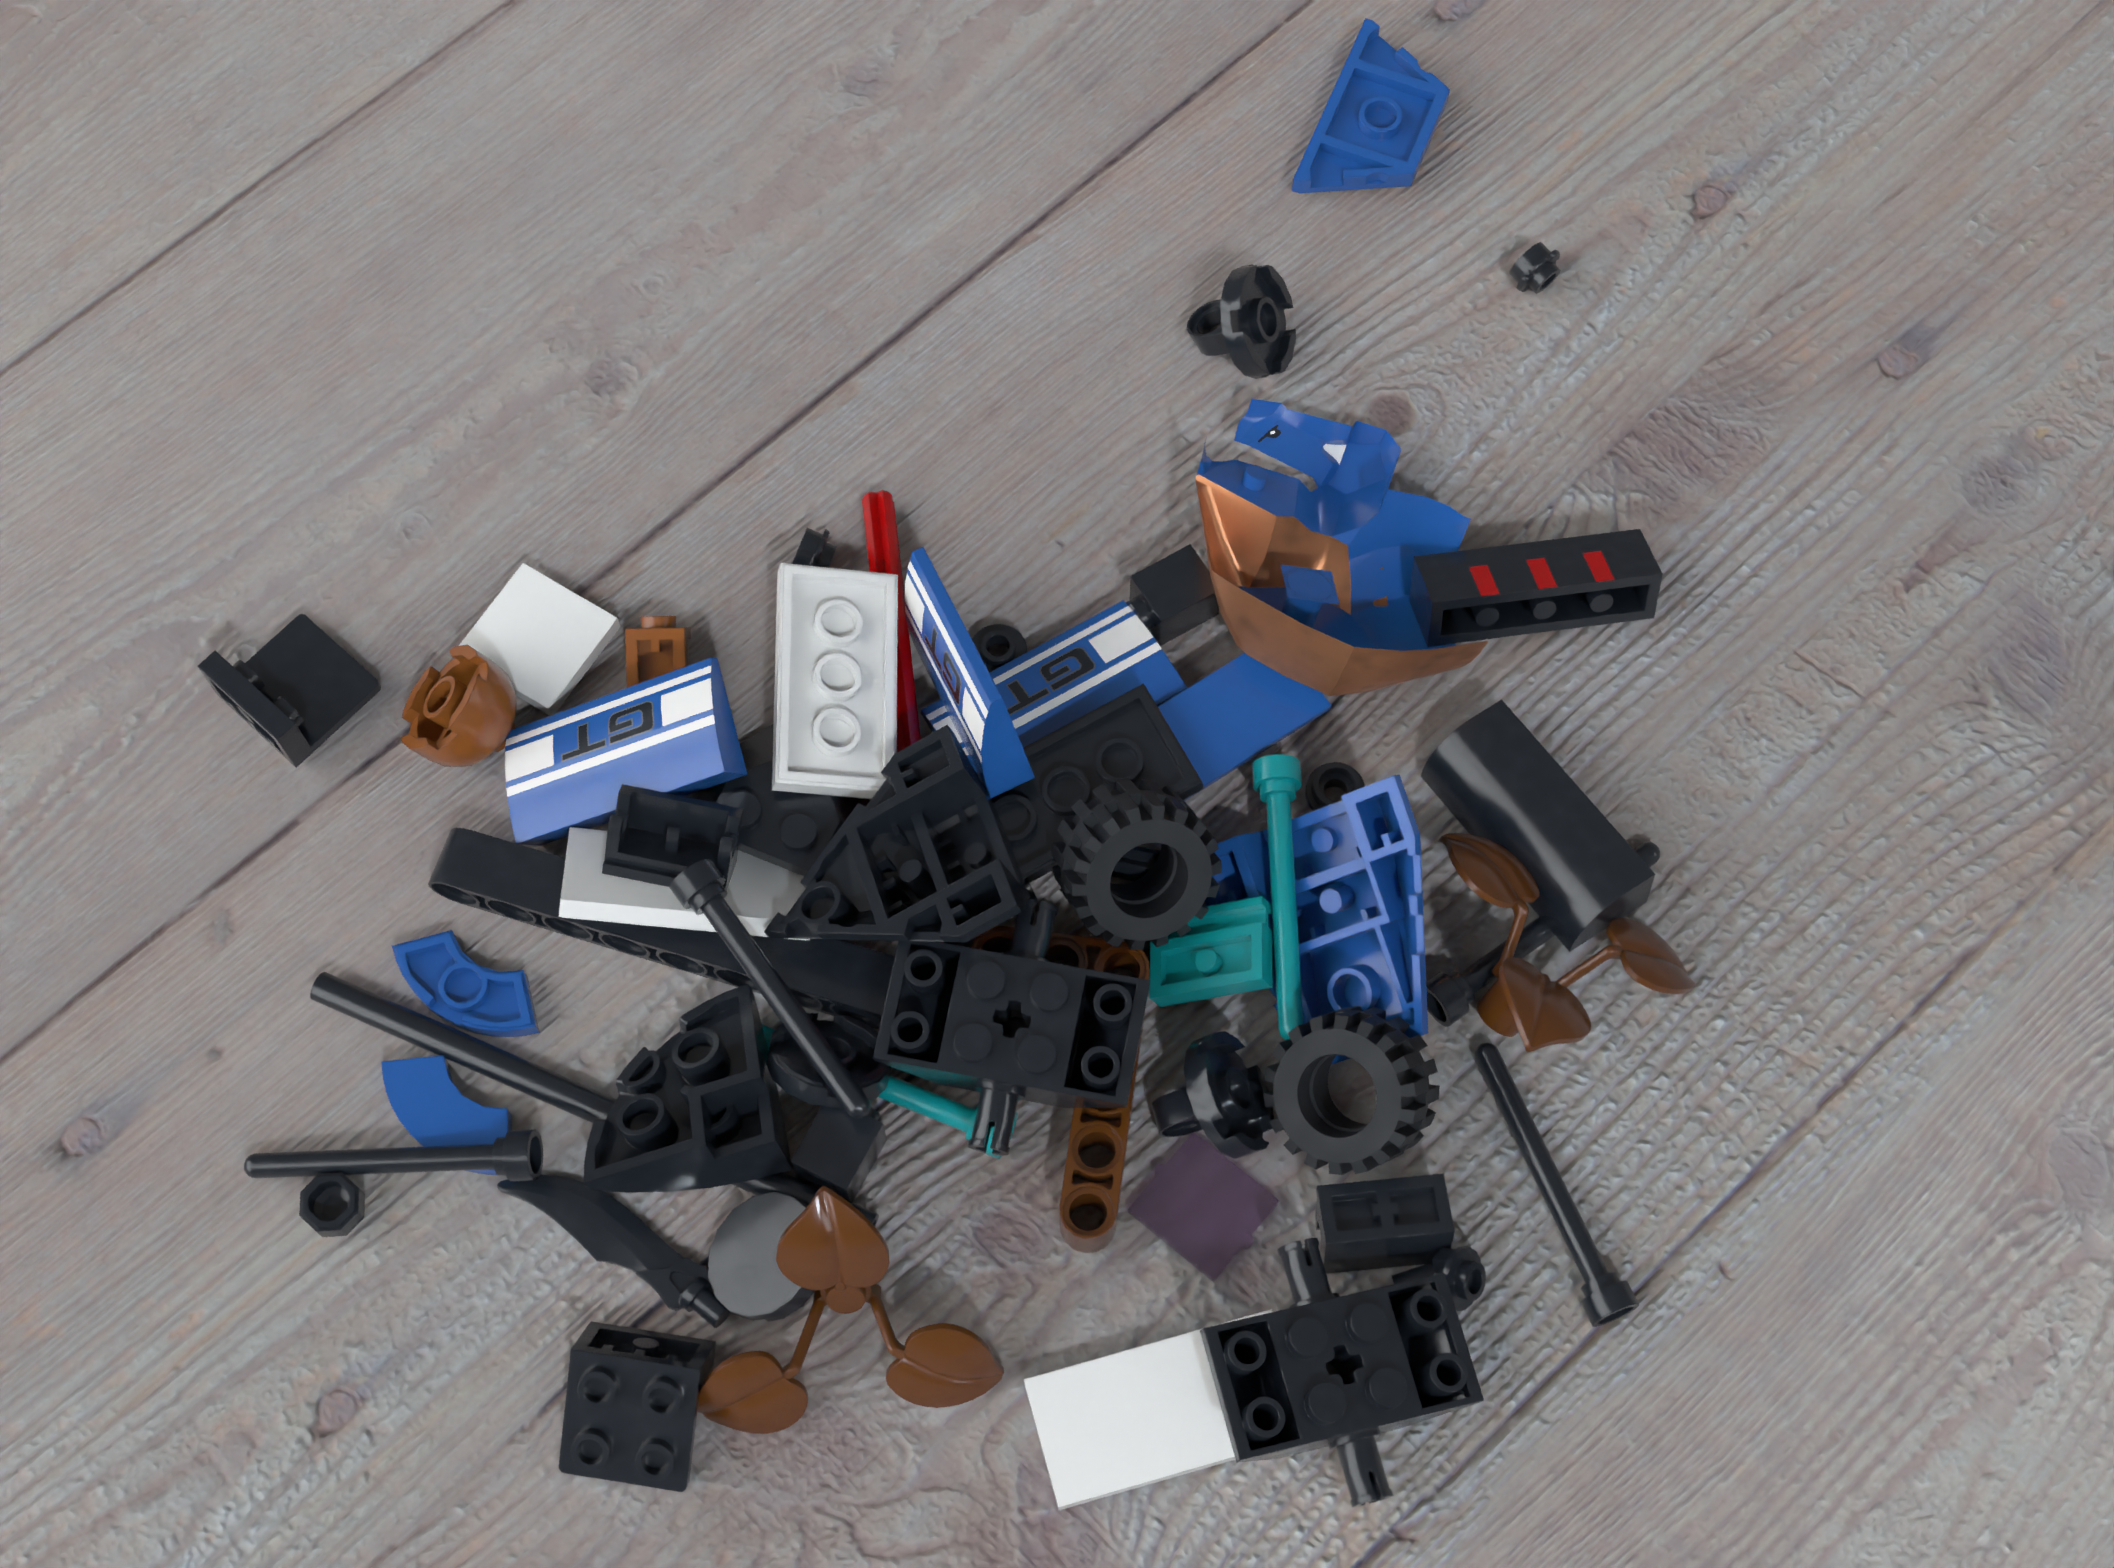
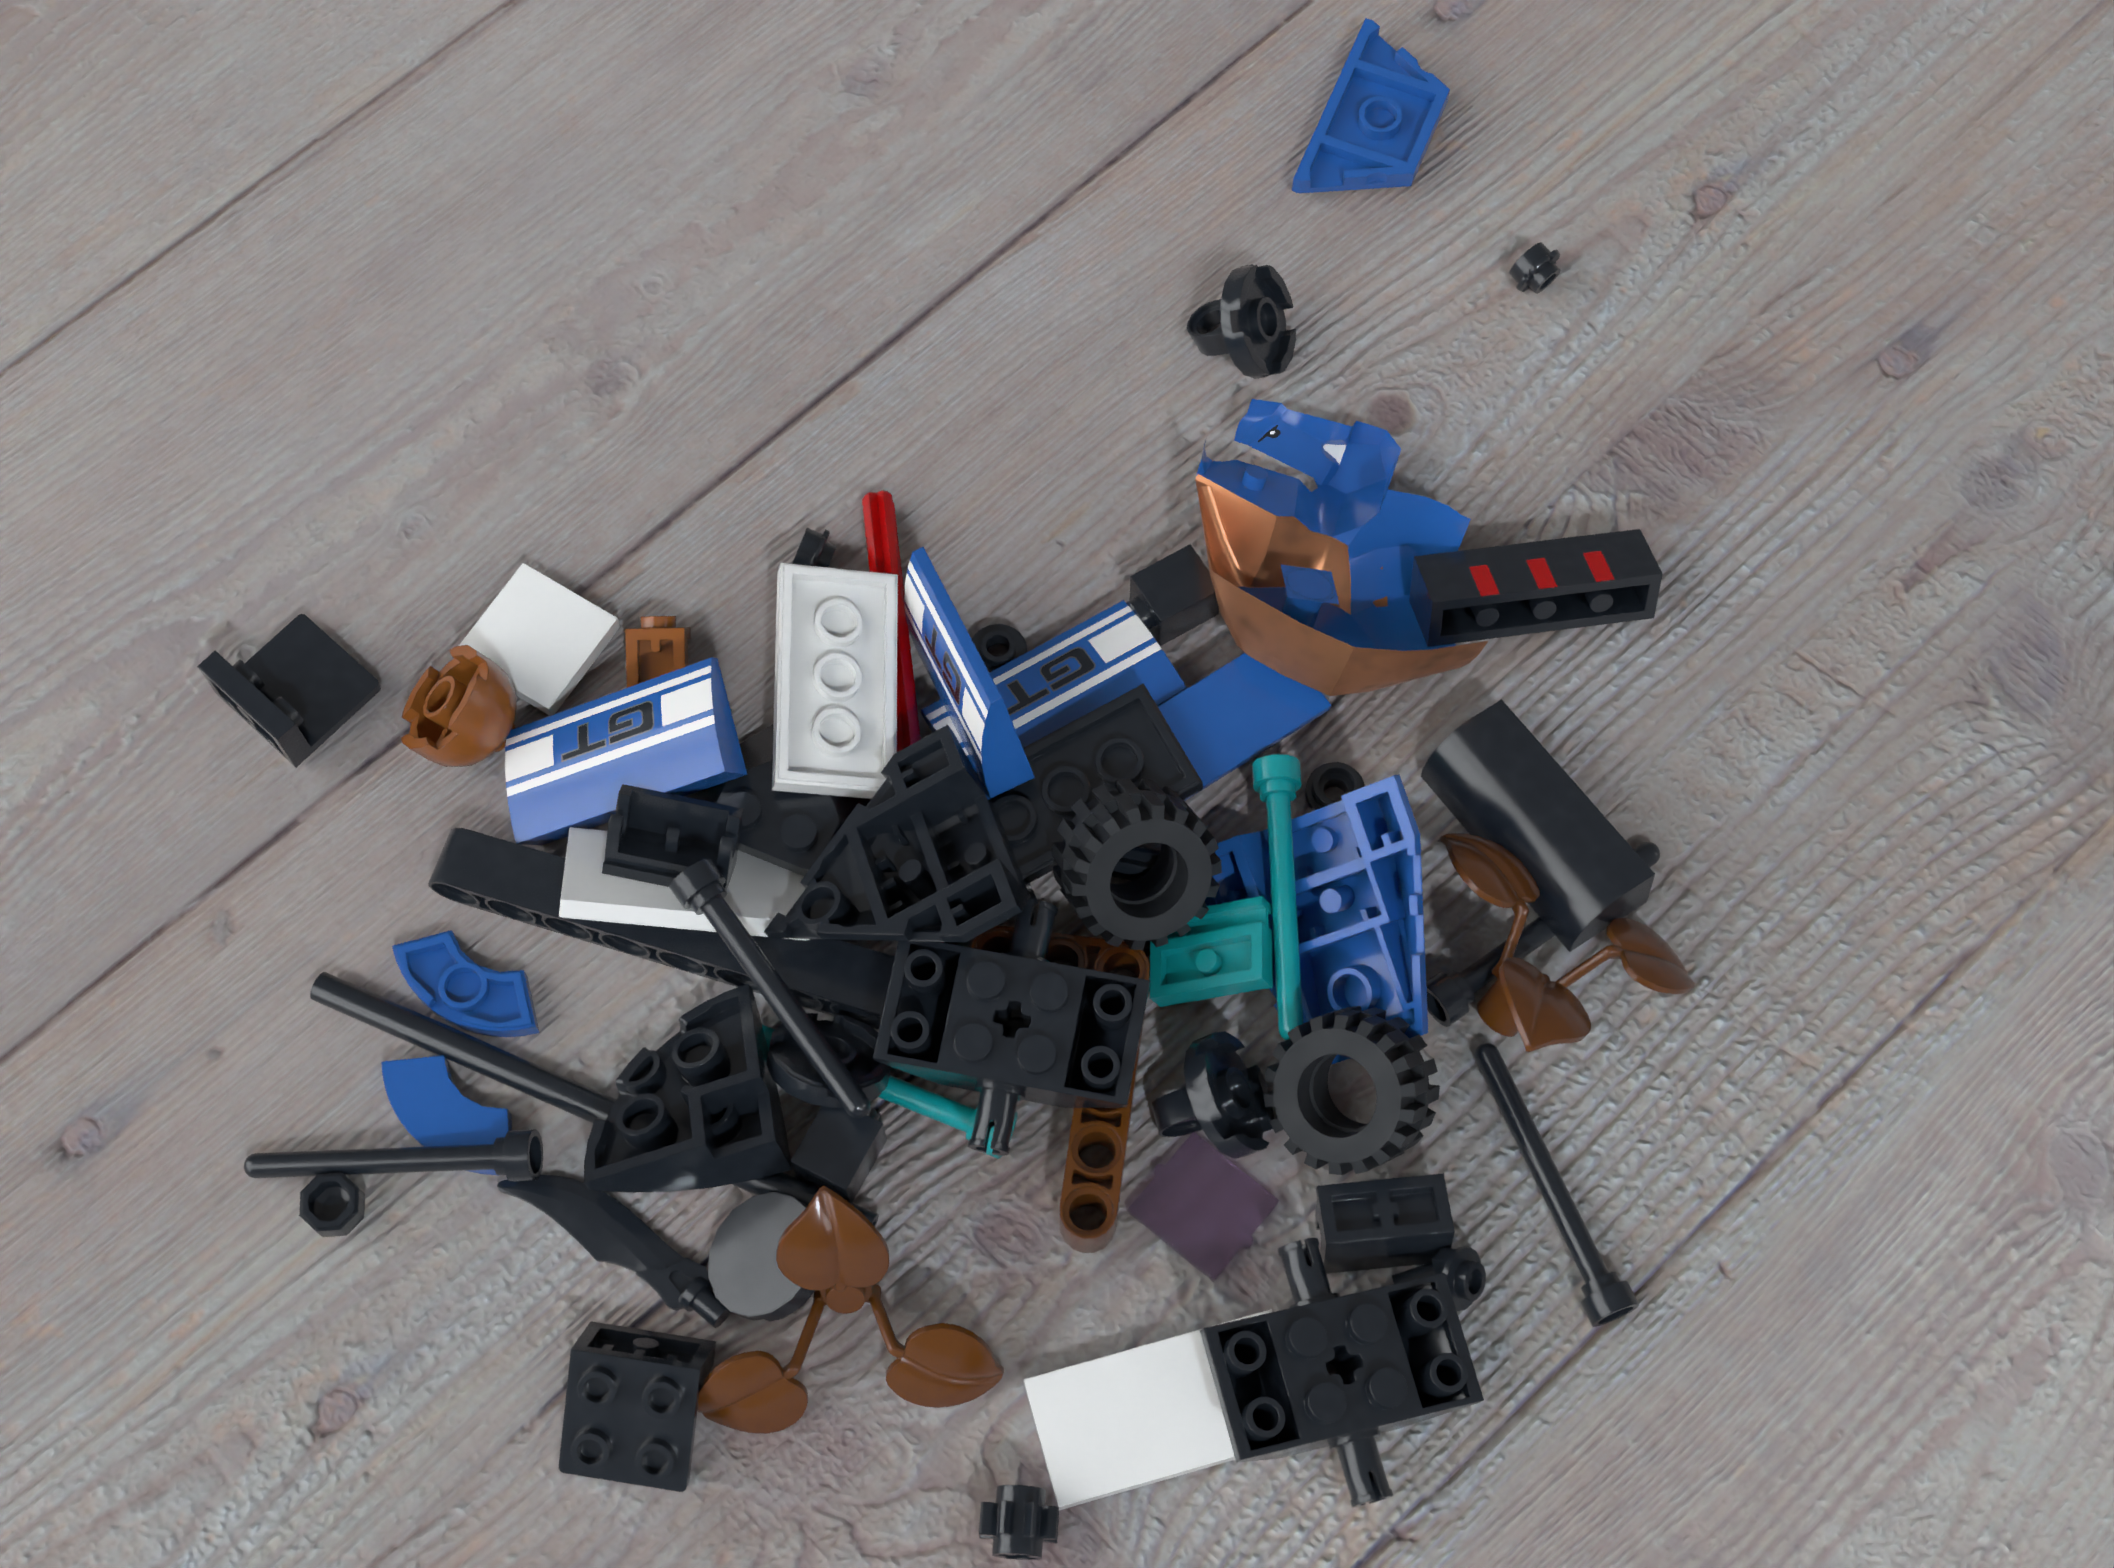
none -> black gear [979,1485,1059,1560]

